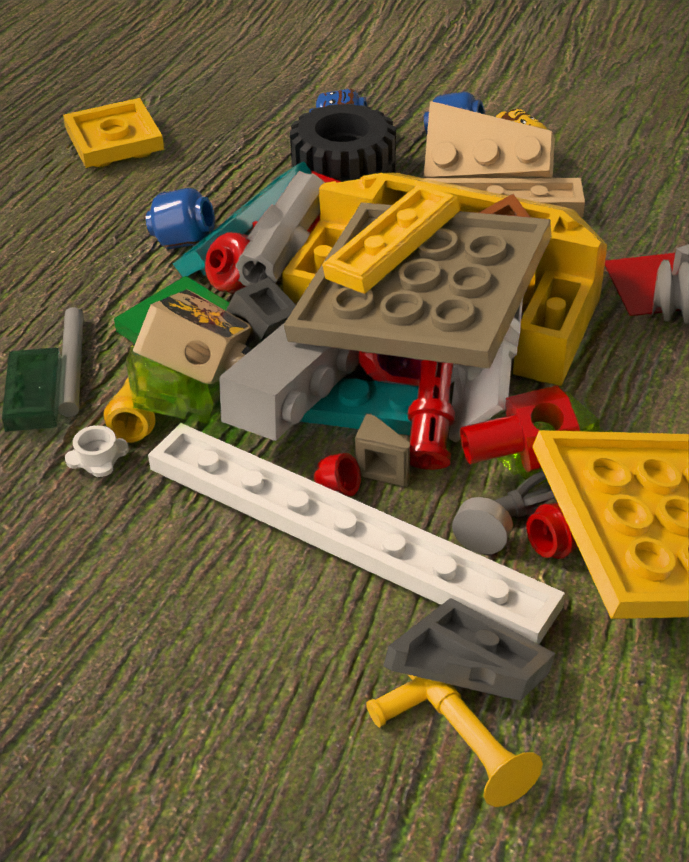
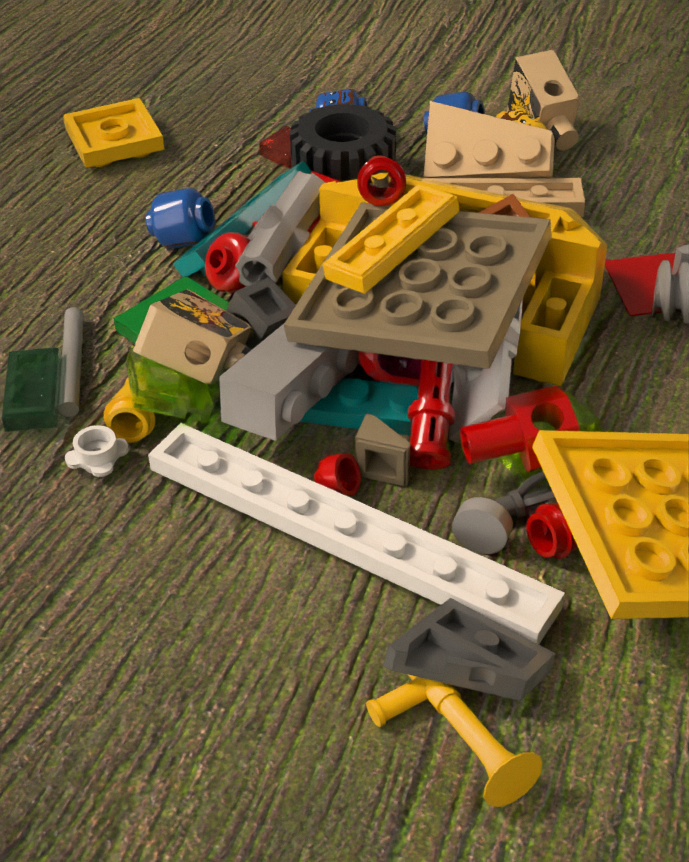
none -> clear red tile [259,126,292,169]
none -> red cone [357,156,406,206]
none -> tan torso [507,50,579,151]

